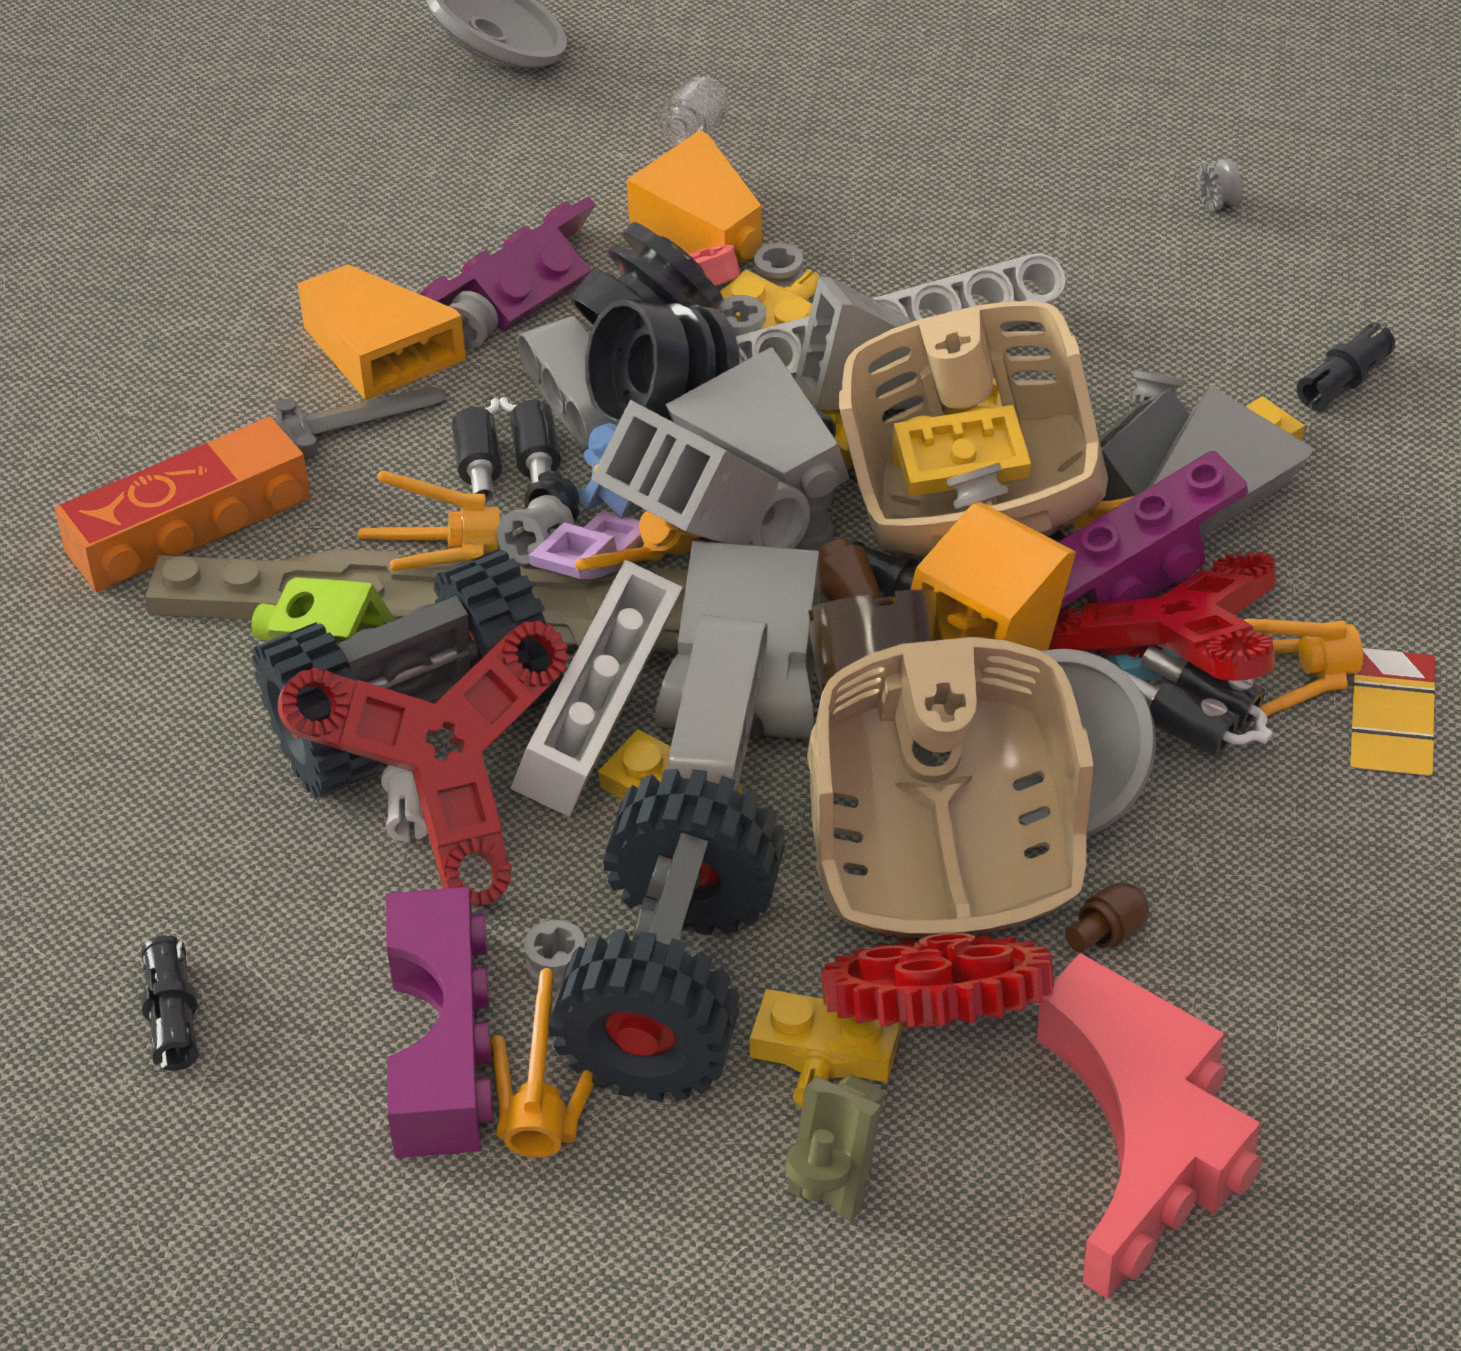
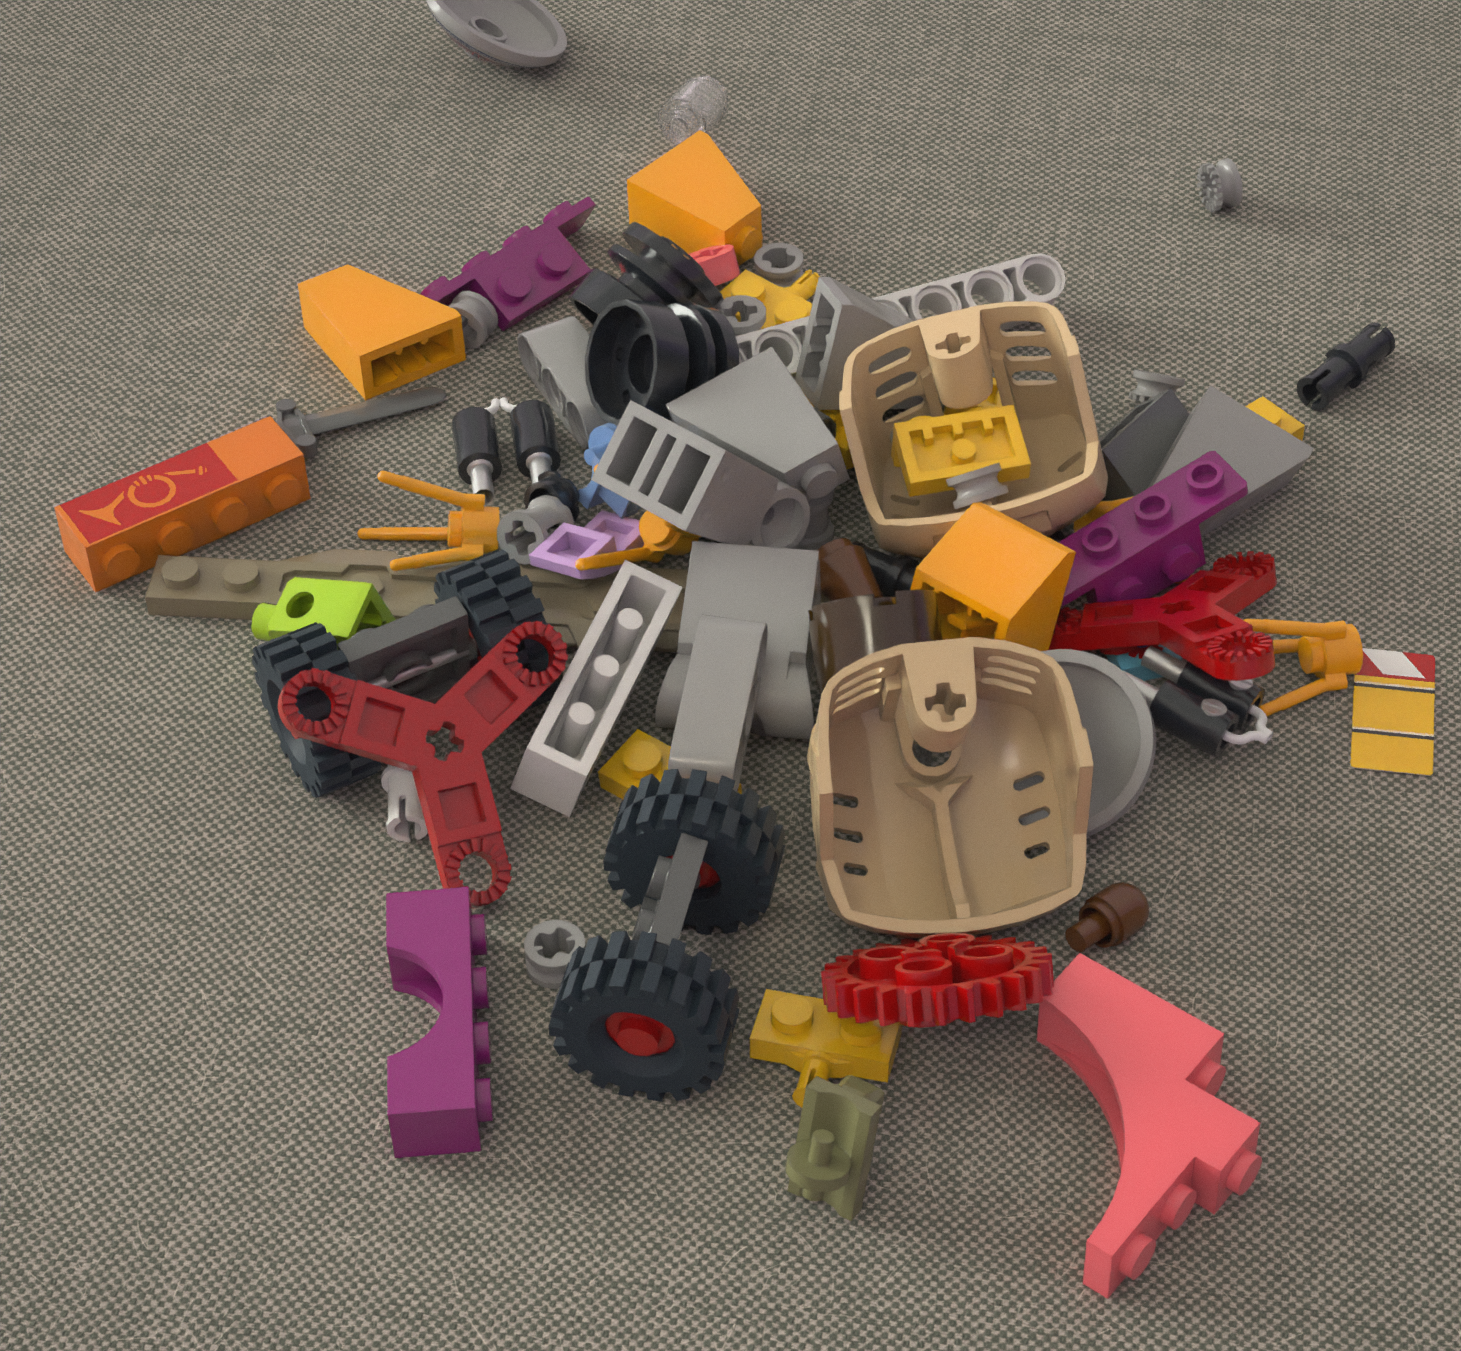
black pin [141,935,199,1071] -> none
light orange plant [492,968,594,1158] -> none

